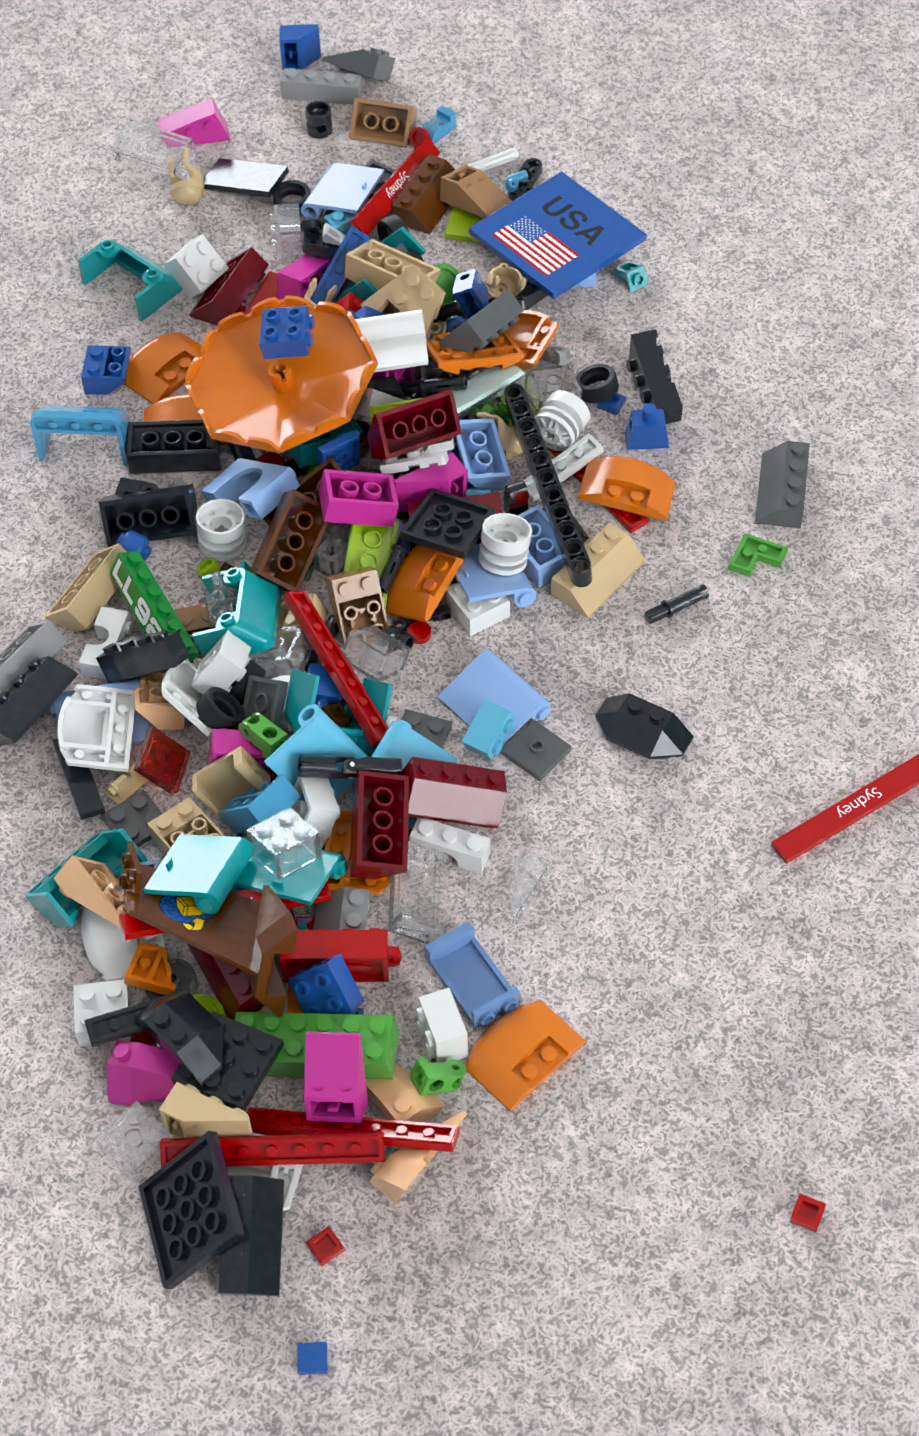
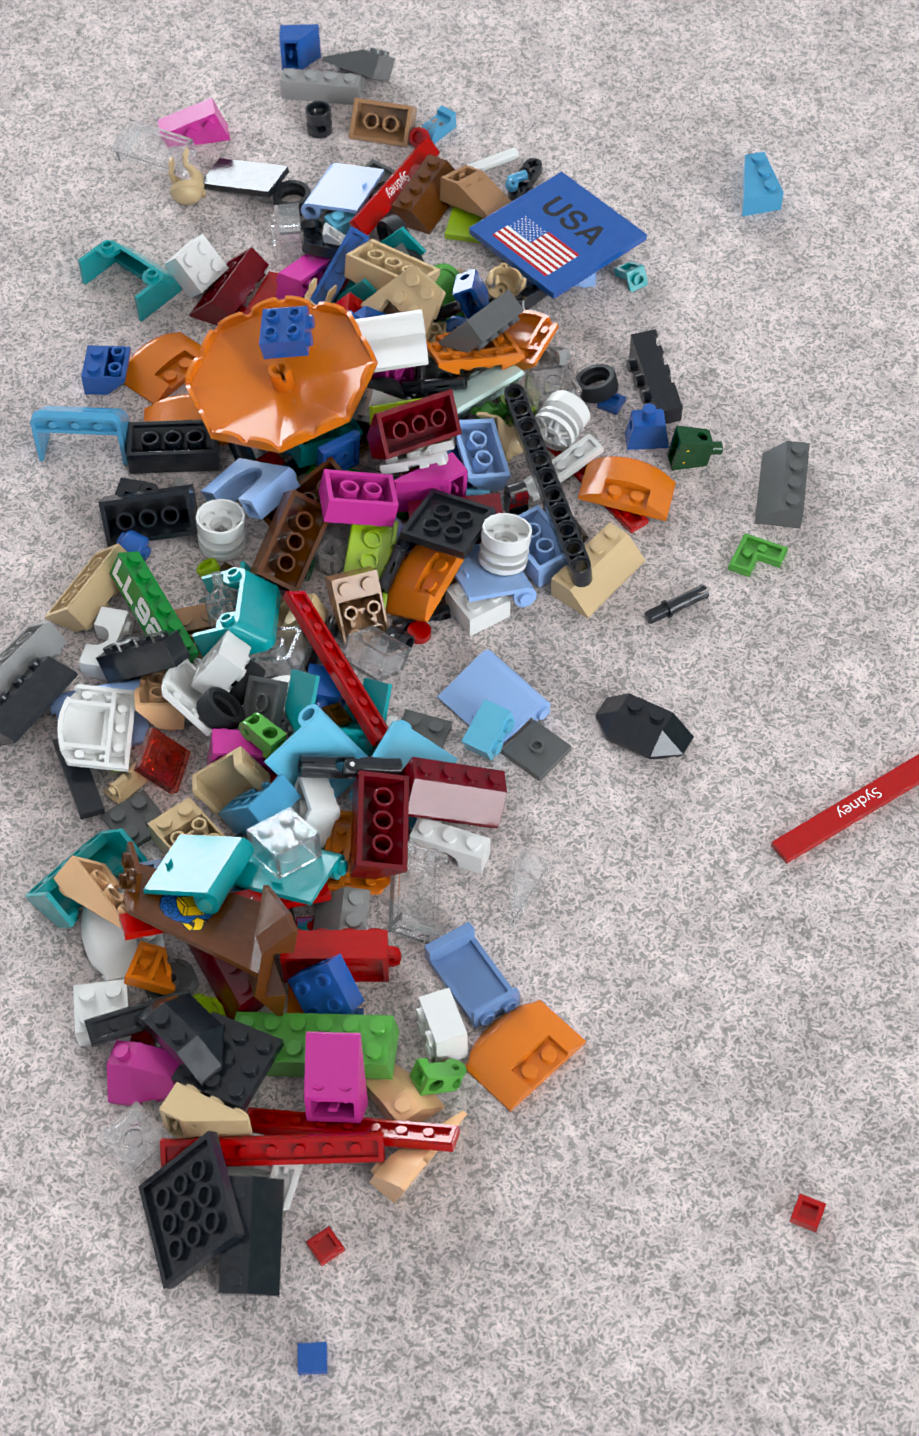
none -> dark green torso [667,426,723,471]
none -> dark azure wedge [742,152,784,217]

